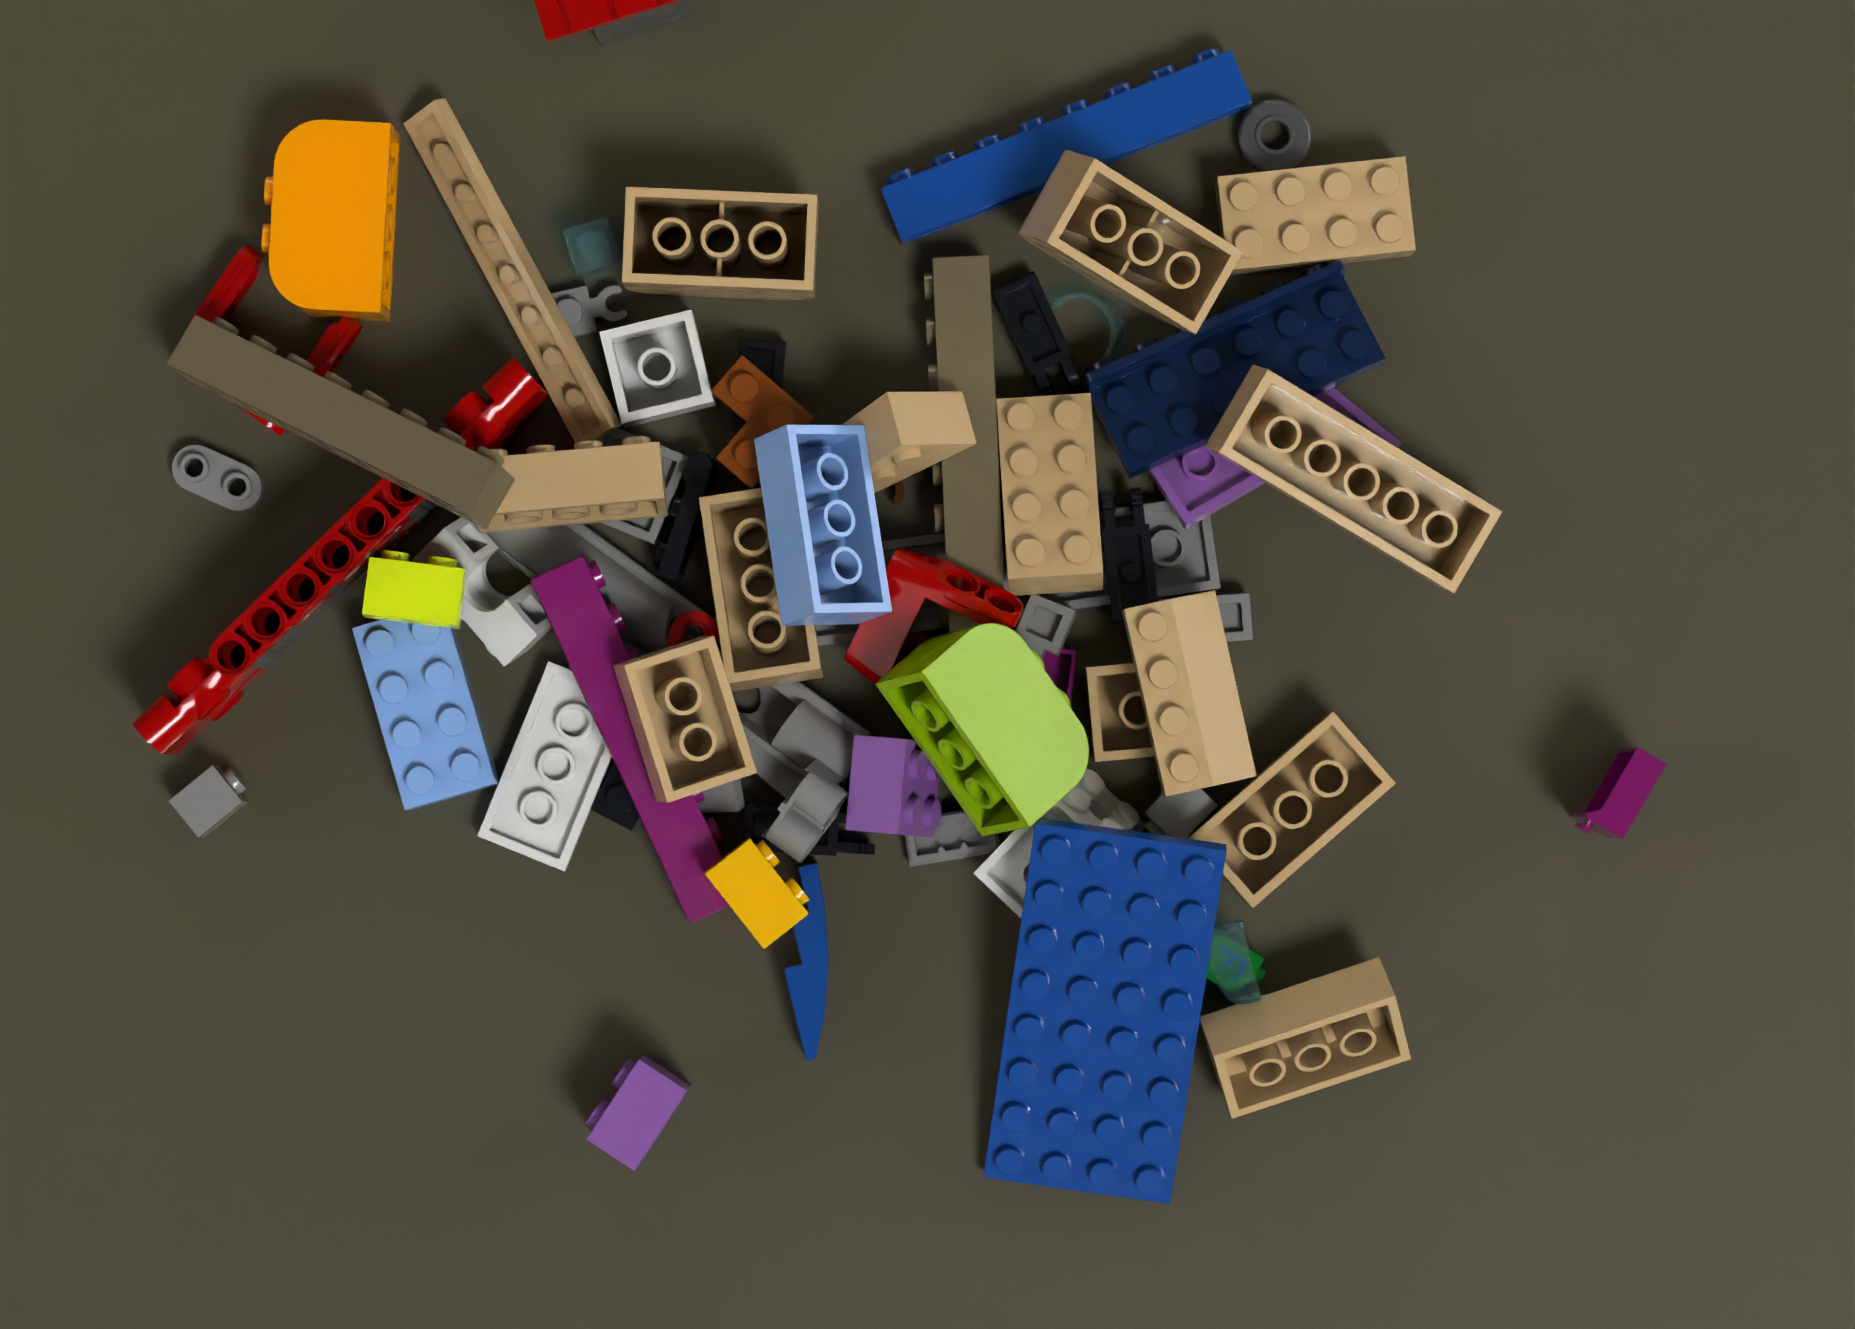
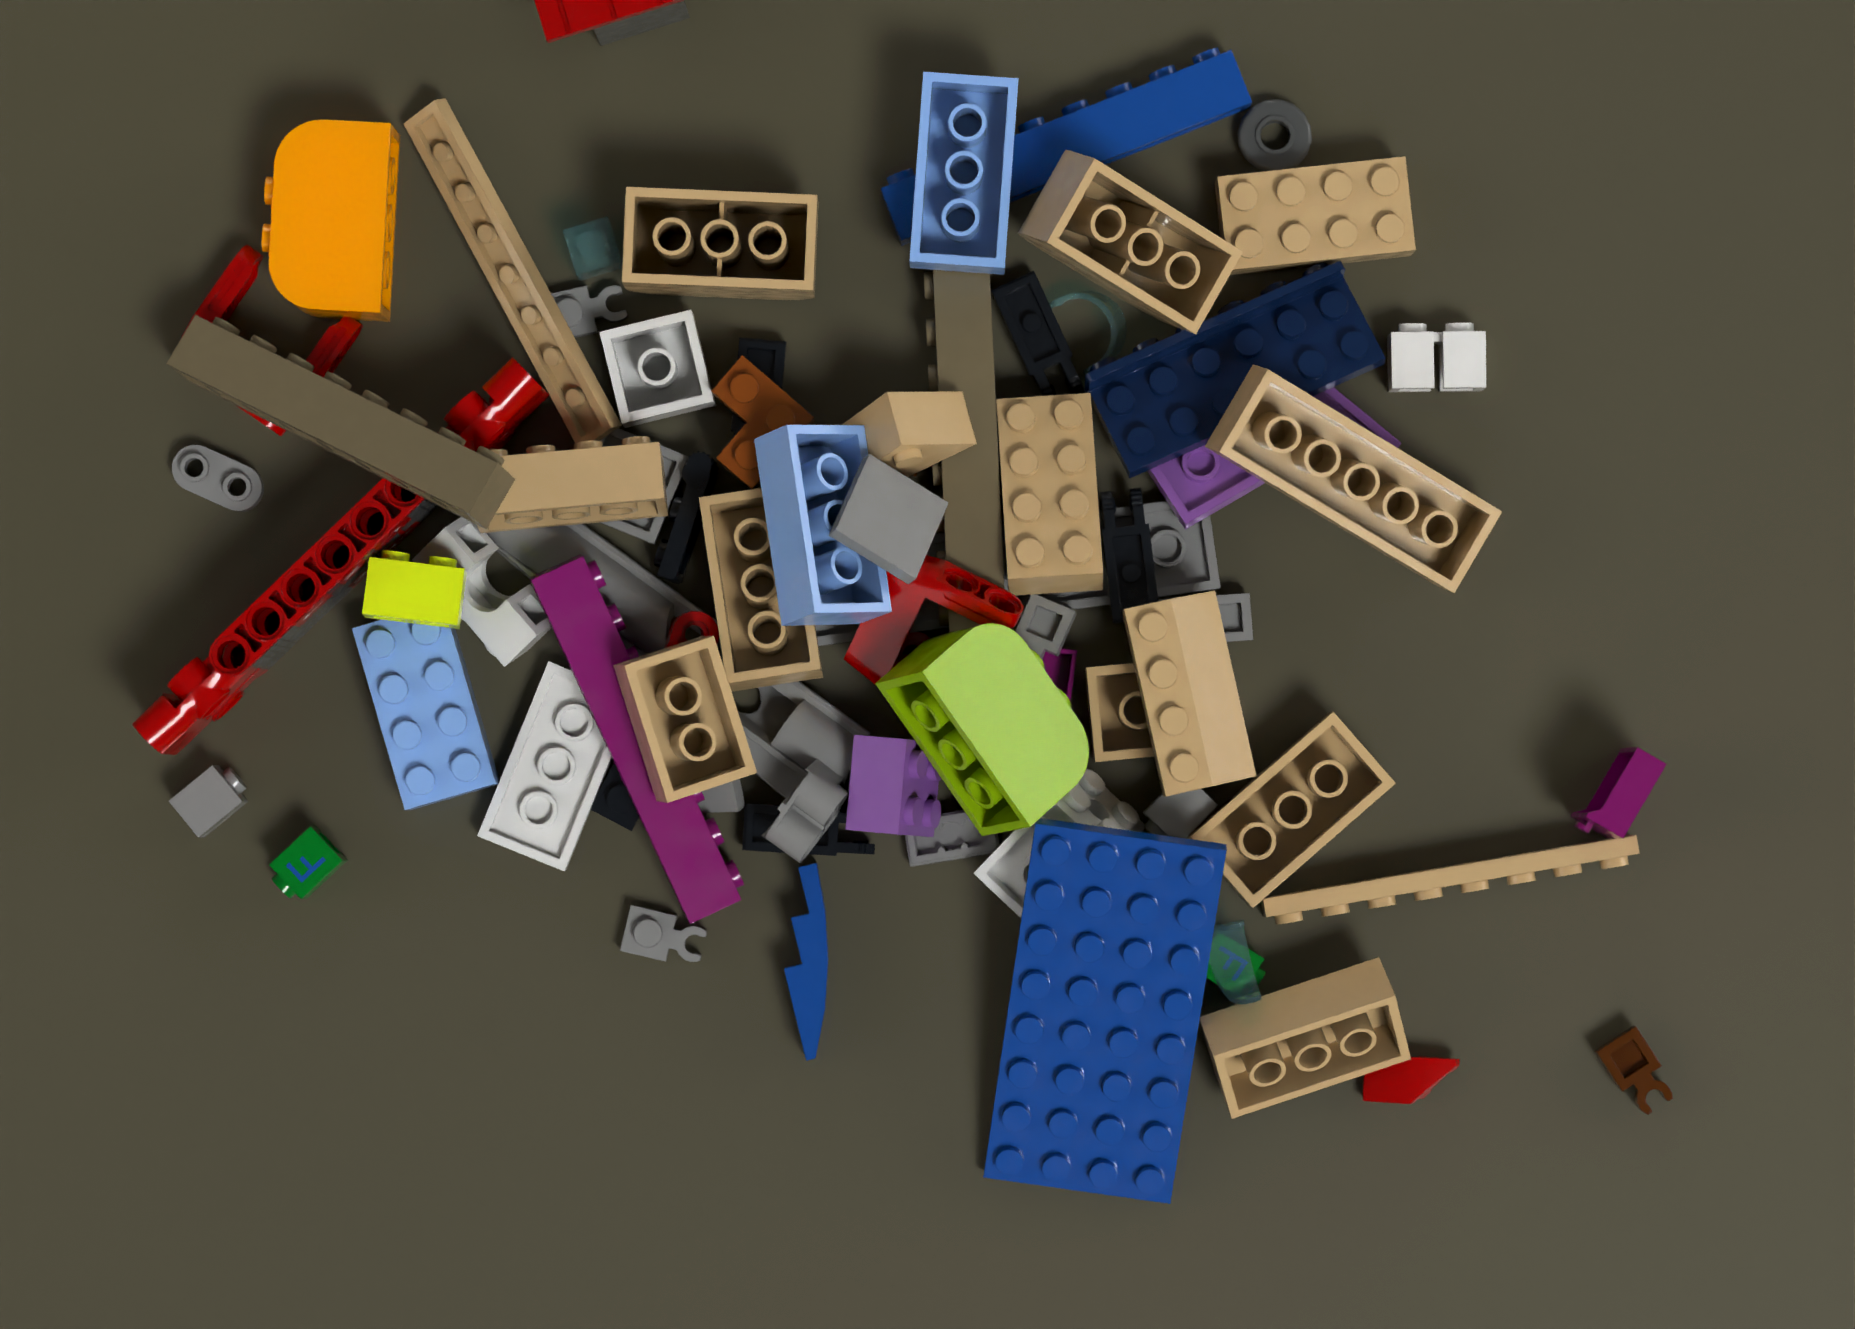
medium lavender brick [585,1055,691,1171] -> none
yellow brick [704,838,810,949] -> none
none -> green brick [269,826,348,899]
none -> light grey plate [620,905,708,962]
none -> light grey tile [829,454,948,584]
none -> light blue brick [909,71,1019,275]
none -> tan plate [1261,835,1640,925]
none -> red slope [1363,1056,1460,1104]
none -> white piece [1387,323,1486,392]
none -> reddish brown plate [1594,1026,1673,1115]

